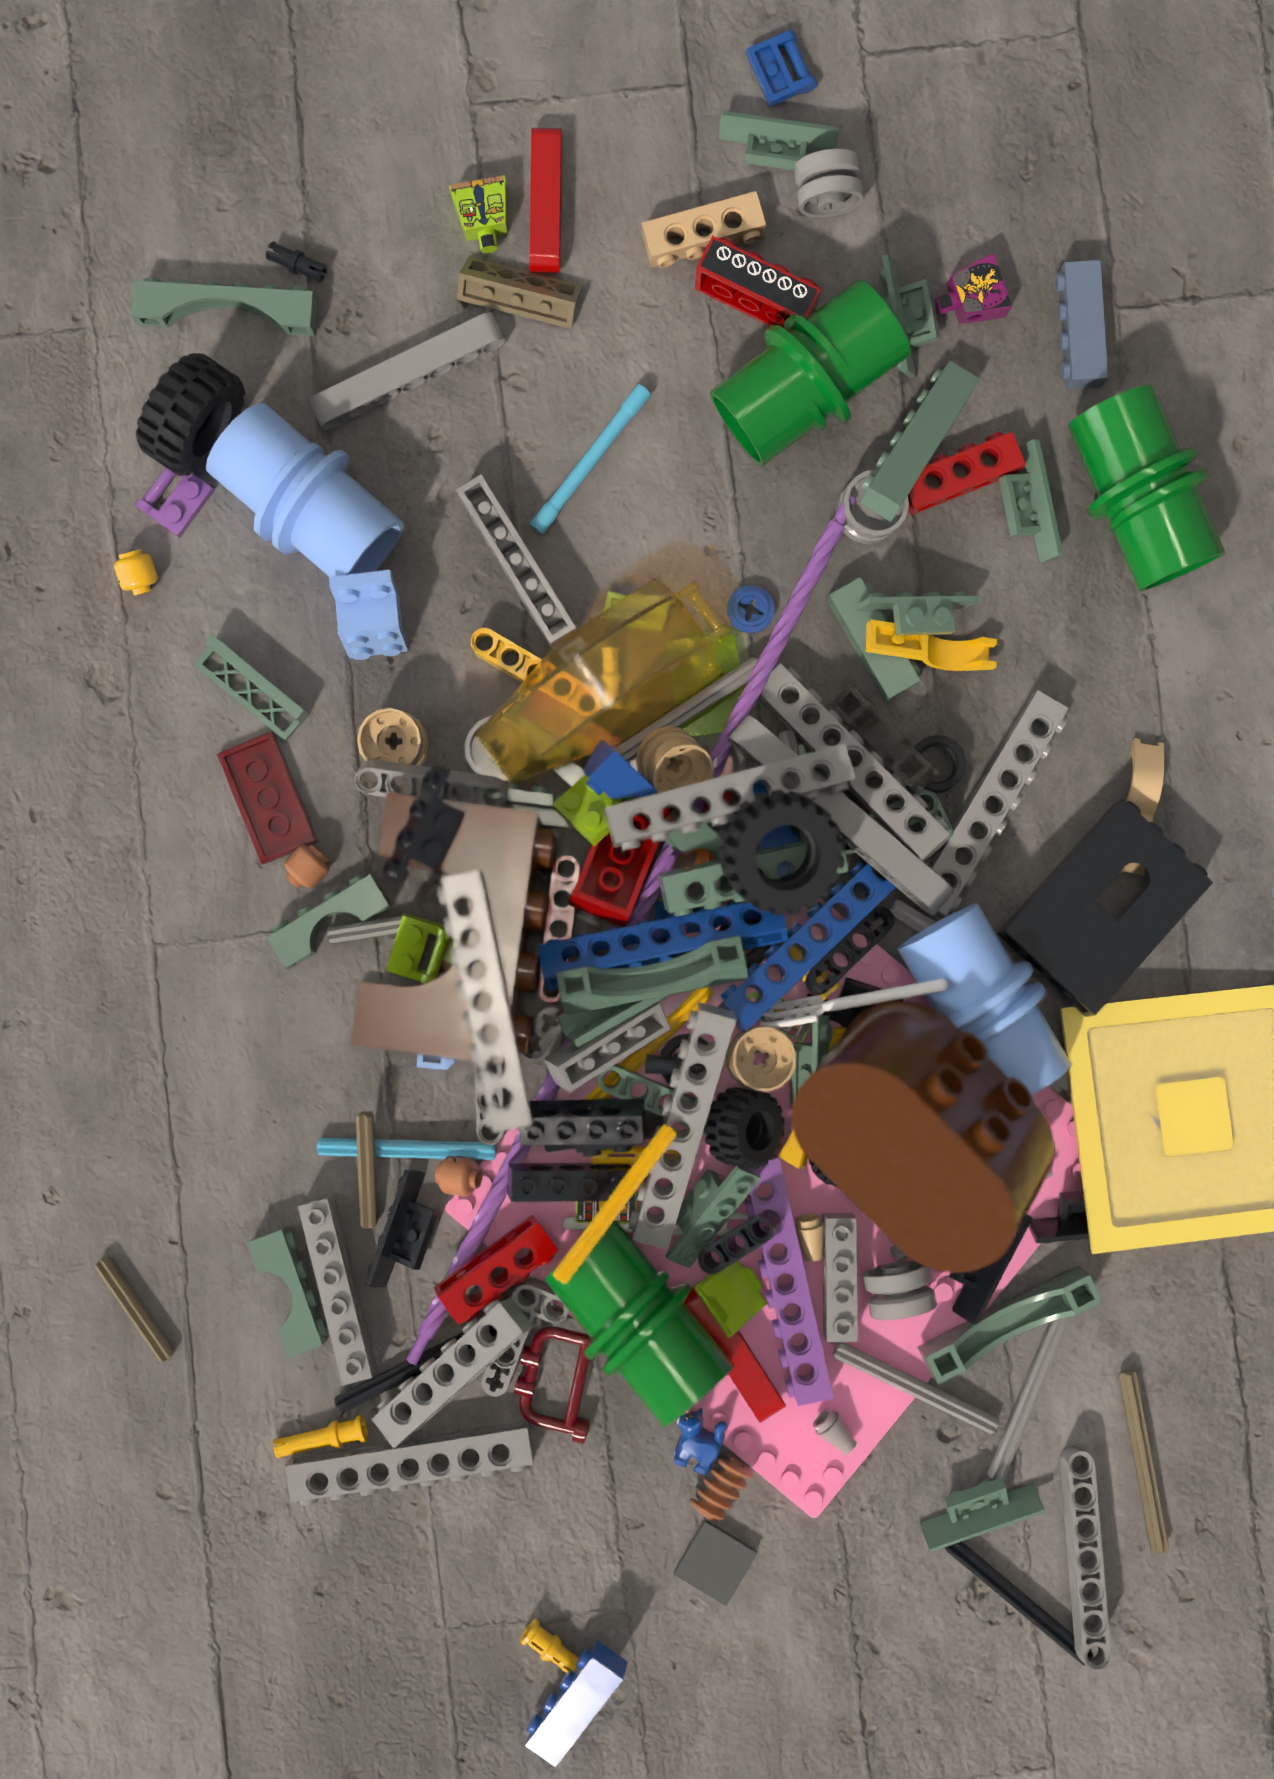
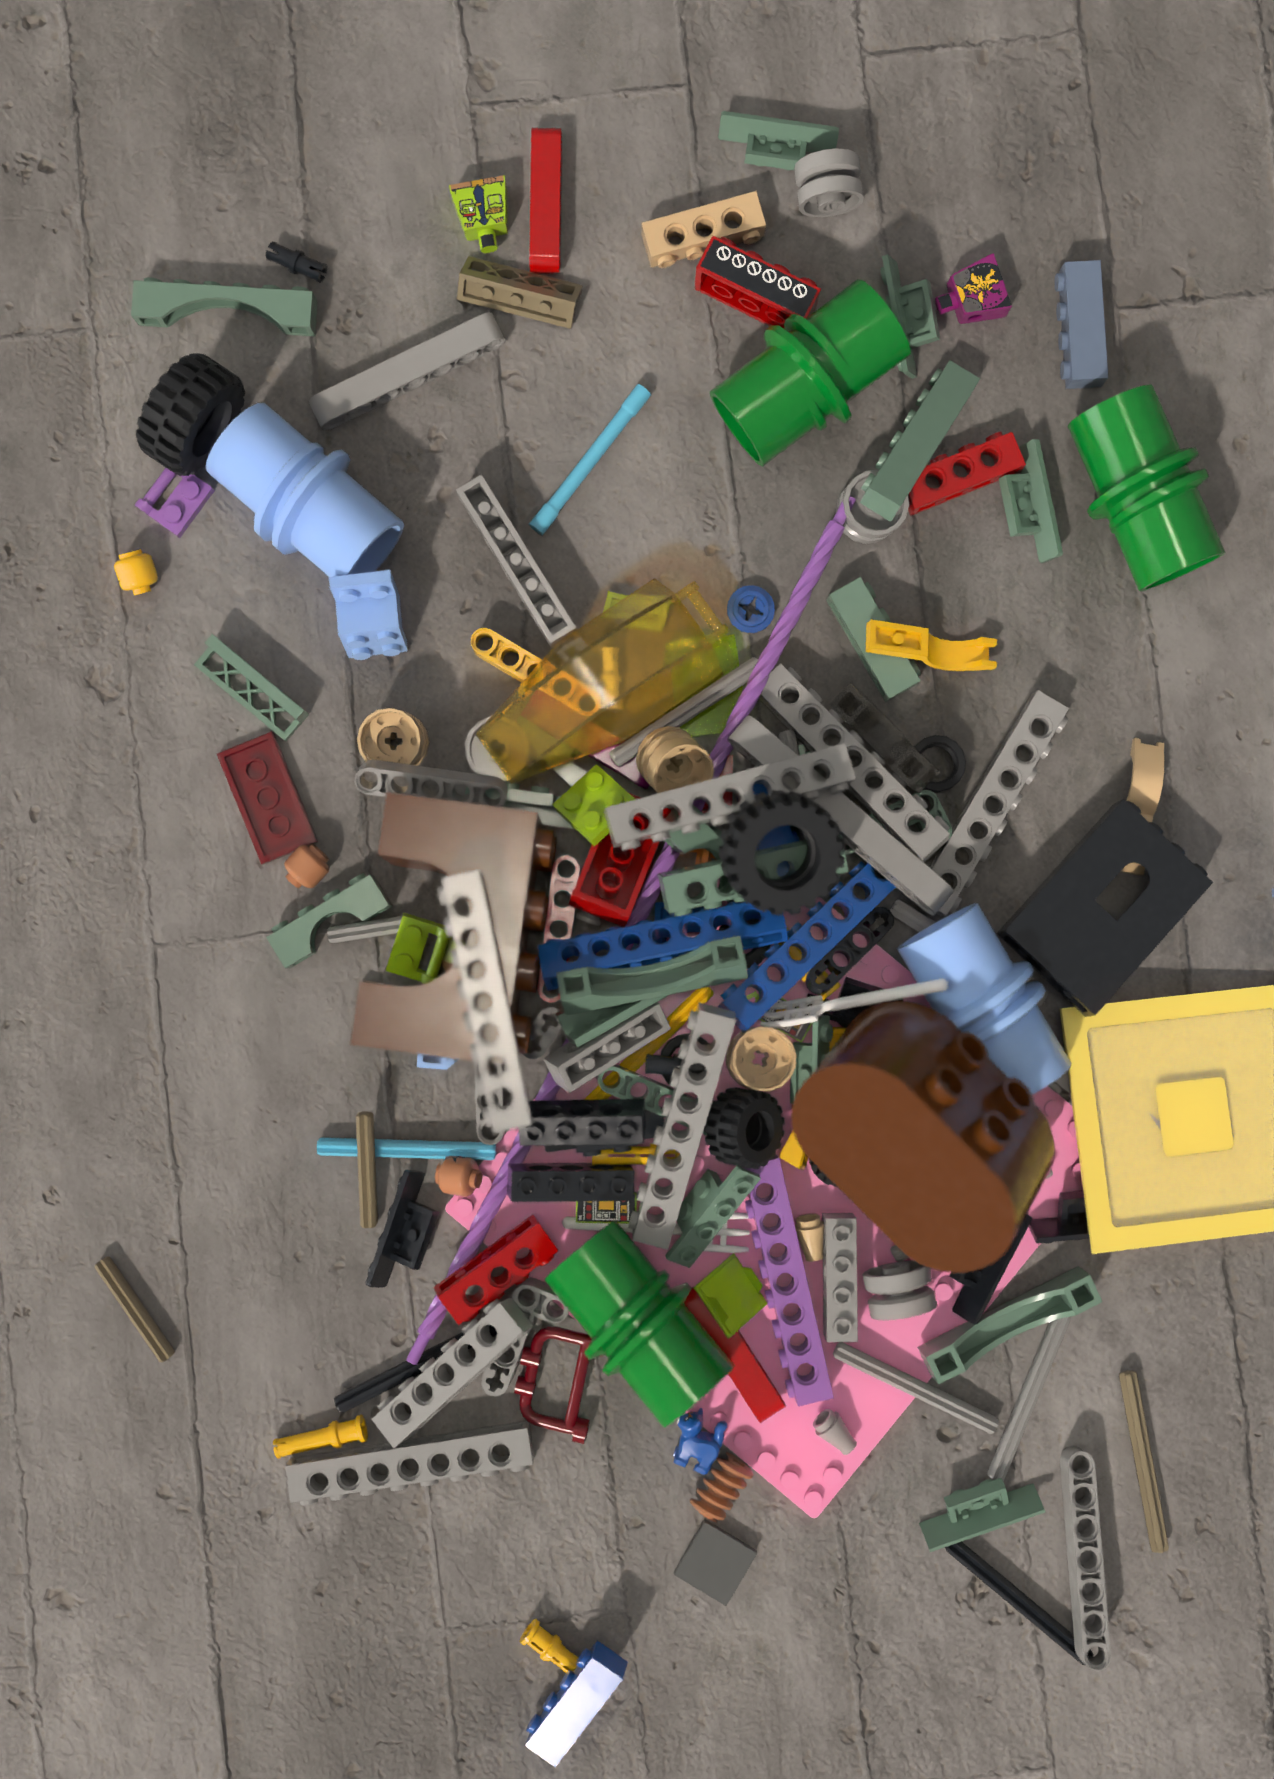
sand green arch [247,1226,329,1358] -> none
light grey brick [298,1194,377,1386] -> none
black bracket [381,765,464,887] -> none
yellow axle [553,1124,677,1284] -> none
blue slope [583,739,658,798] -> none
black beam [698,1210,782,1274] -> none
blue plate [746,30,818,107] -> none
sand green bracket [857,591,979,635] -> none

